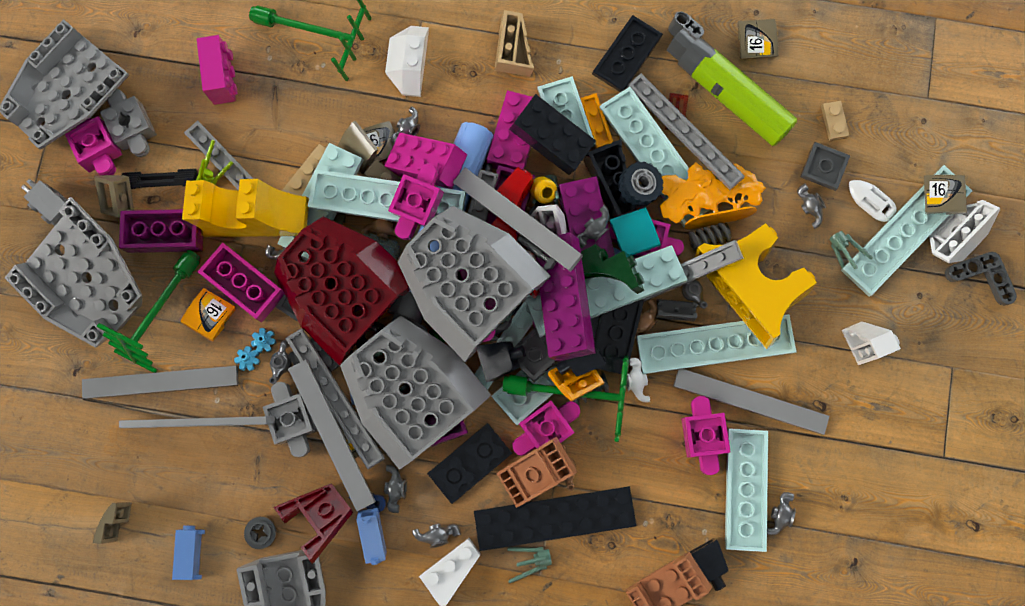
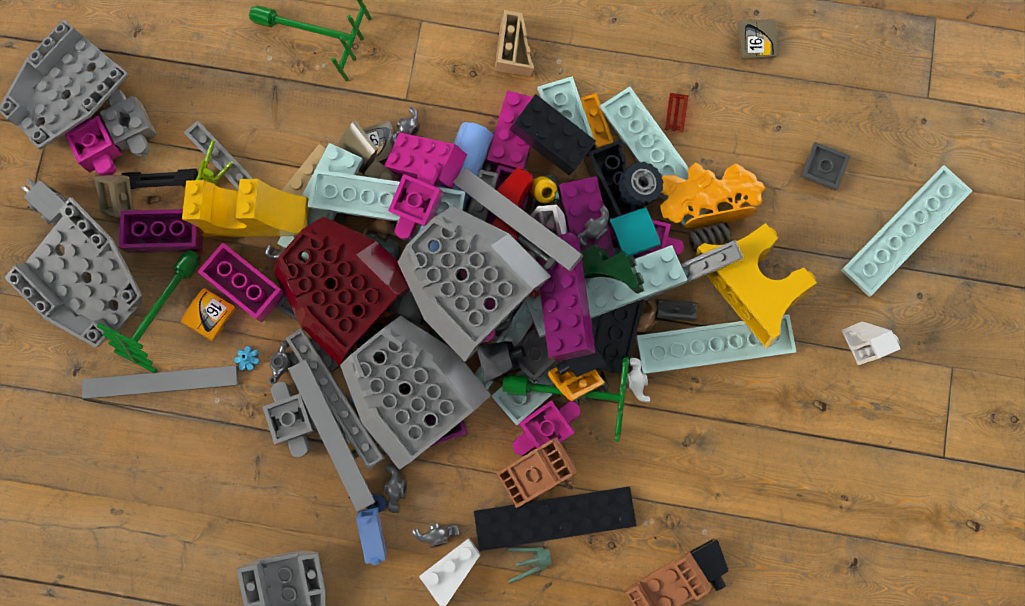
dark tan slope [93,502,132,544] -> none
light grey tile [119,416,275,428] -> none
medium blue brick [172,525,205,580] -> none
dark pink brick [196,35,238,105] -> none
dark grey gear [244,517,277,549] -> none
medium azure plant [251,328,276,353] -> none
dark red wing [273,483,353,564] -> none
white wedge [385,26,429,97] -> none
black piece [427,423,512,504] -> none
black piece [592,15,663,92] -> none
light grey tile [627,73,745,190] -> none
lime piece [666,11,797,147] -> none
light grey tile [673,369,830,435] -> none
dark pink brick [681,396,731,475] -> none
flat silver piece [682,280,708,309] -> none
light aqua plate [725,429,768,552] -> none
flat silver piece [767,492,796,535] -> none
flat silver piece [797,183,826,229] -> none
tan plate [821,101,849,141] -> none
sand green plant [829,231,873,269] -> none
white piece [849,180,897,222] -> none
slope [924,175,967,215] -> none
white wedge [929,200,1000,263] -> none
dark grey beam [945,252,1017,306] -> none

